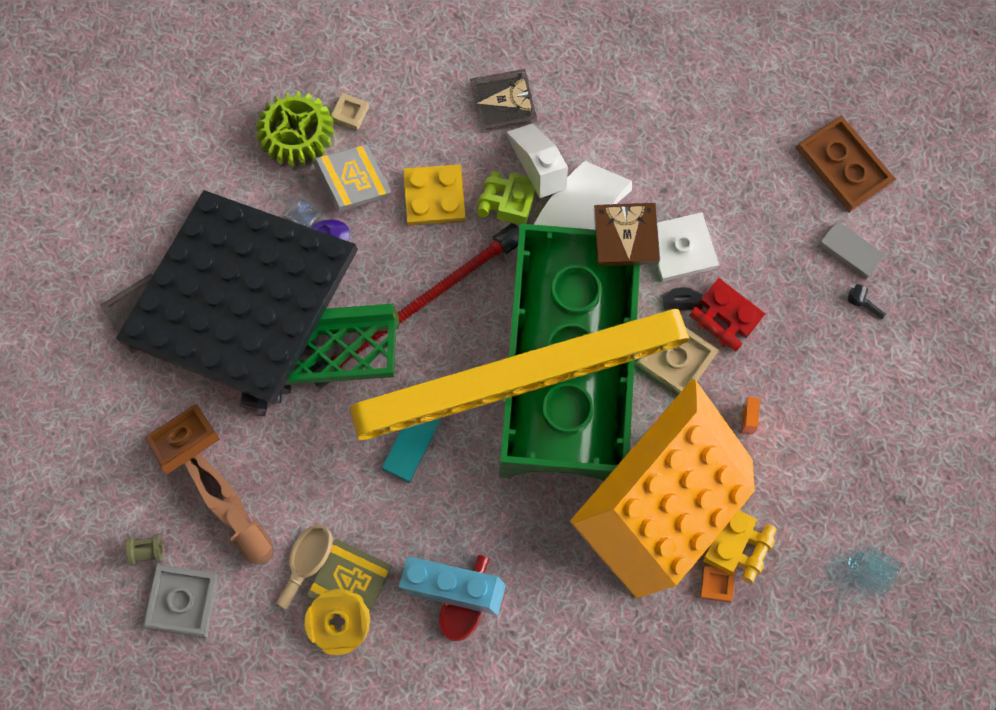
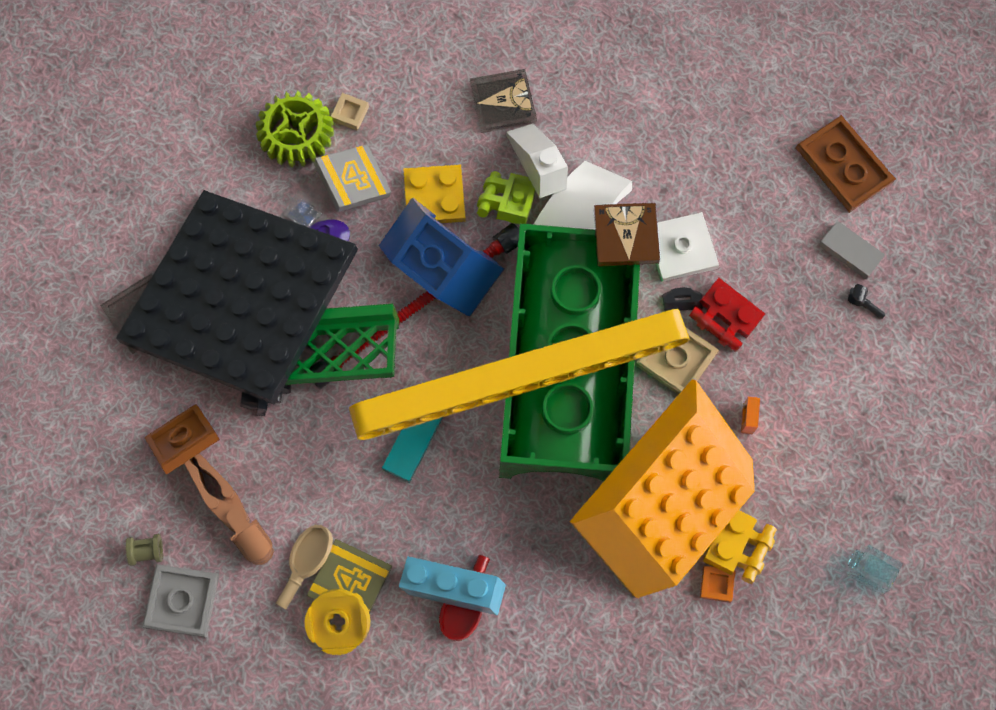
none -> blue slope [378,198,505,316]

